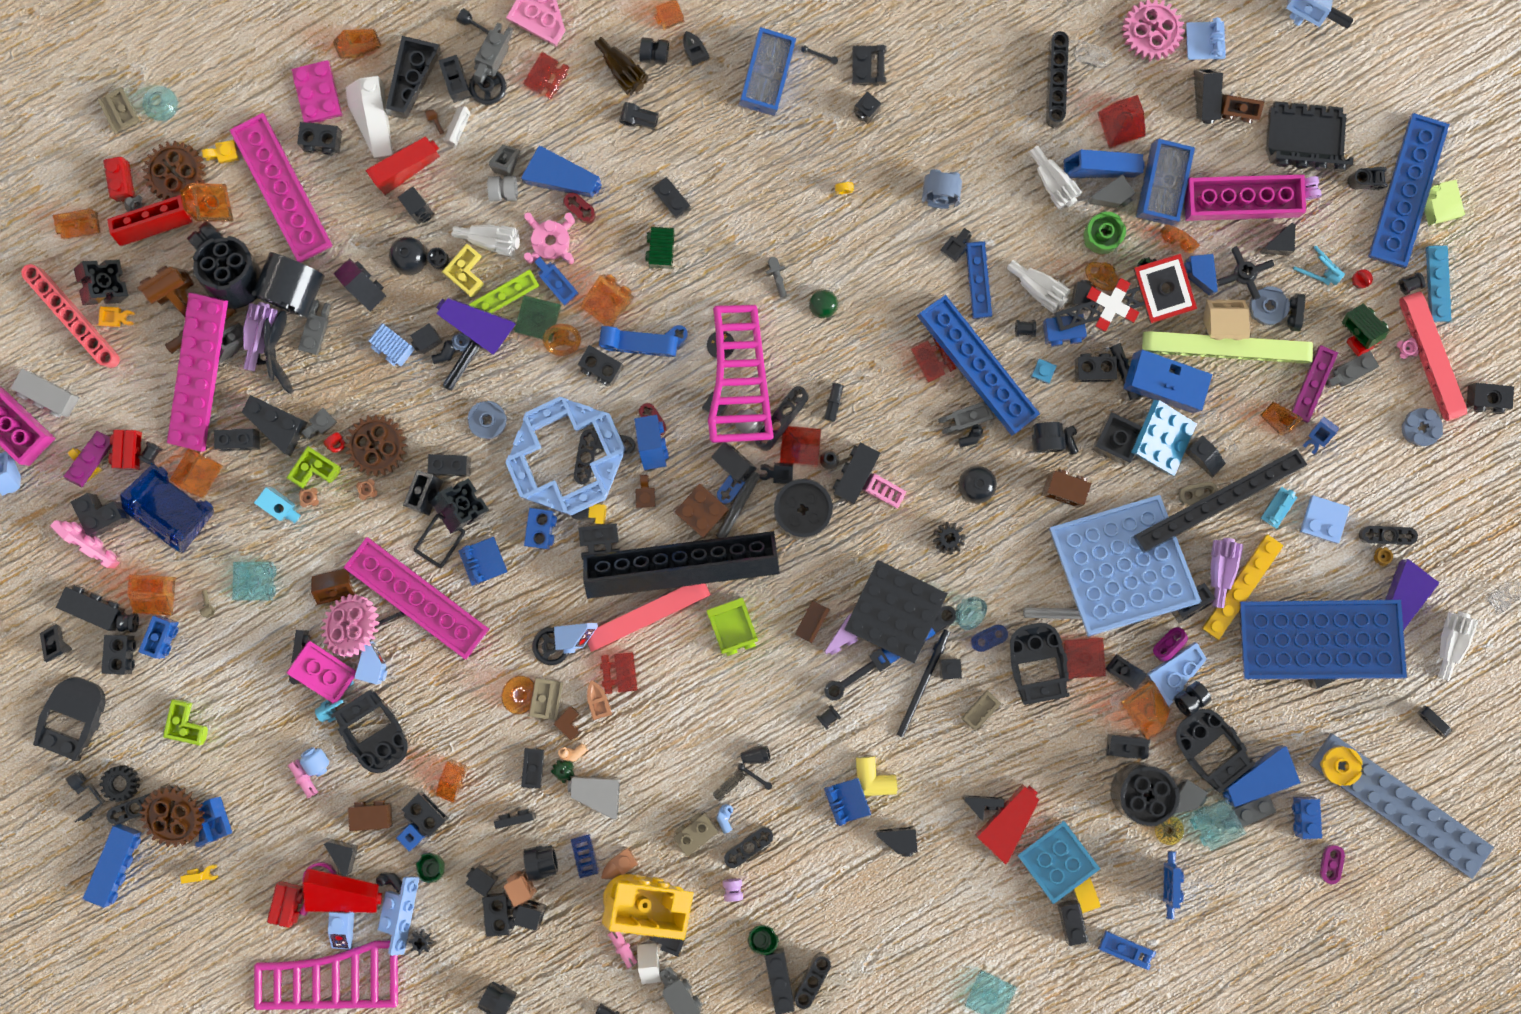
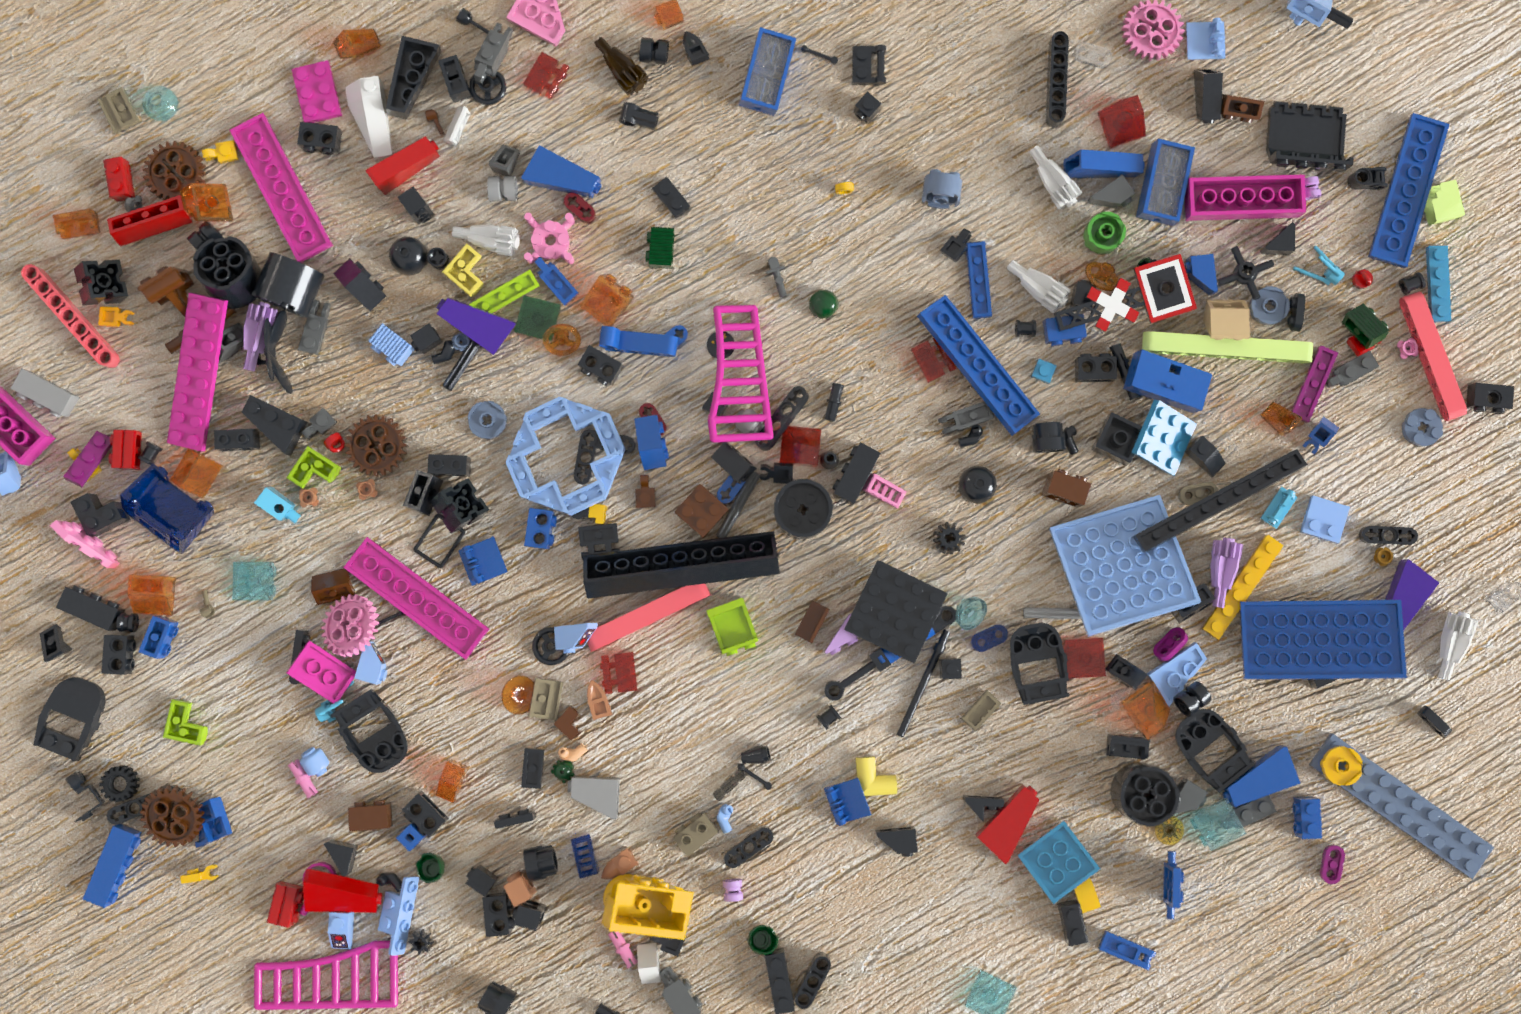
clear orange slope [1160,224,1200,254] -> none

